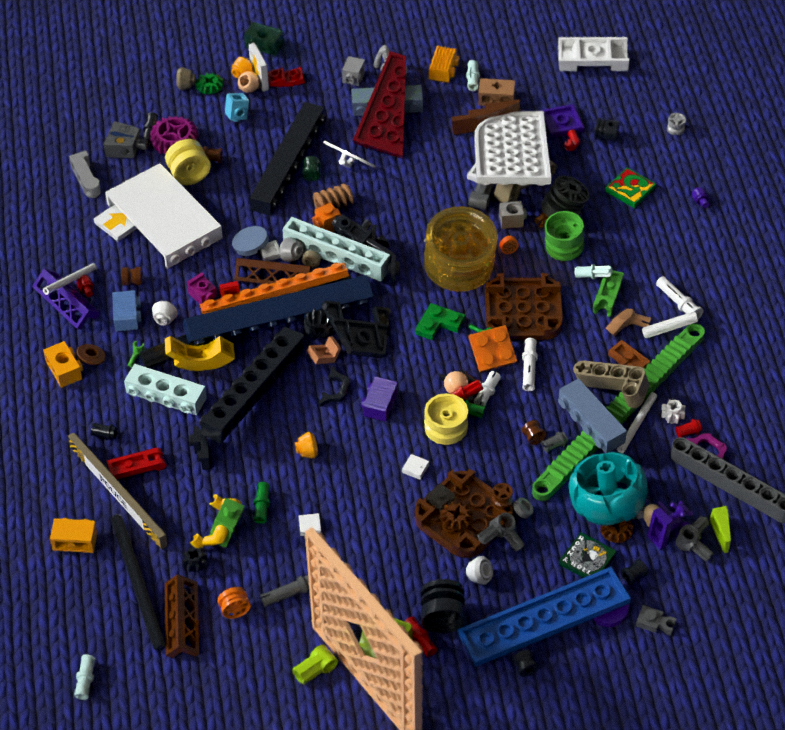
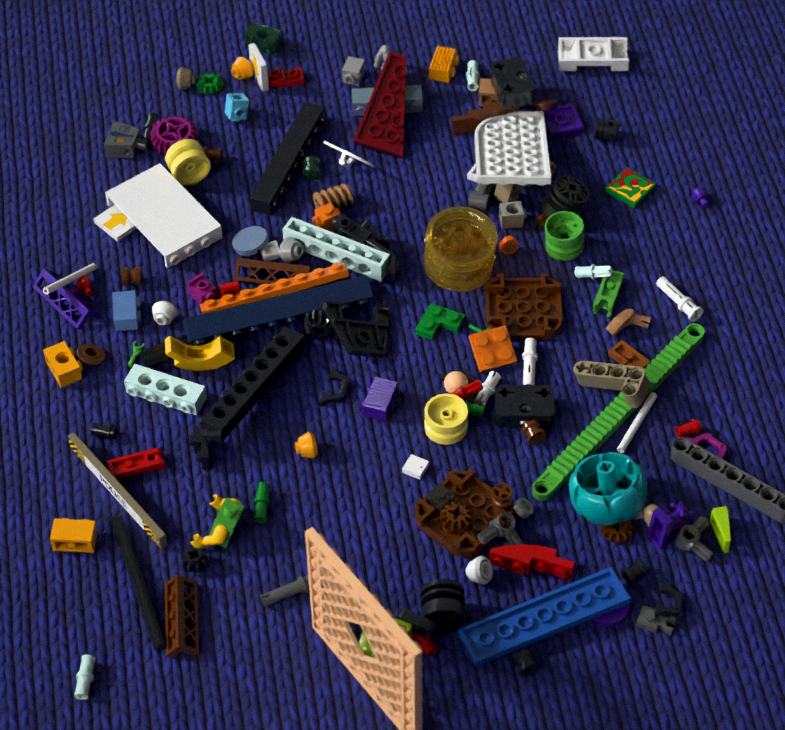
light grey leg [69,151,101,198] -> none
orange wheel [217,587,251,619] -> none
light nougat piece [238,71,259,93] -> none
lime piece [292,644,338,685] -> none
white tile [299,513,321,536] -> none
dark tan tile [302,250,321,268] -> none
nougat bracket [307,336,341,364] -> none
dark grey pin [541,432,568,453] -> none
sand blue brick [558,378,627,453] -> none
tile [559,532,616,578] -> none
red arm [564,130,580,151] -> none
white axle [642,311,698,338] -> none
white gear [661,399,686,424] -> none
light grey wheel [667,113,686,135] -> none
none -> black beam [395,609,436,638]
none -> red slope [489,544,575,580]
none -> black axle [490,58,535,108]
none -> black axle [494,385,555,428]
none -> reddish brown piece [531,99,559,110]
none -> black helmet [653,580,685,617]

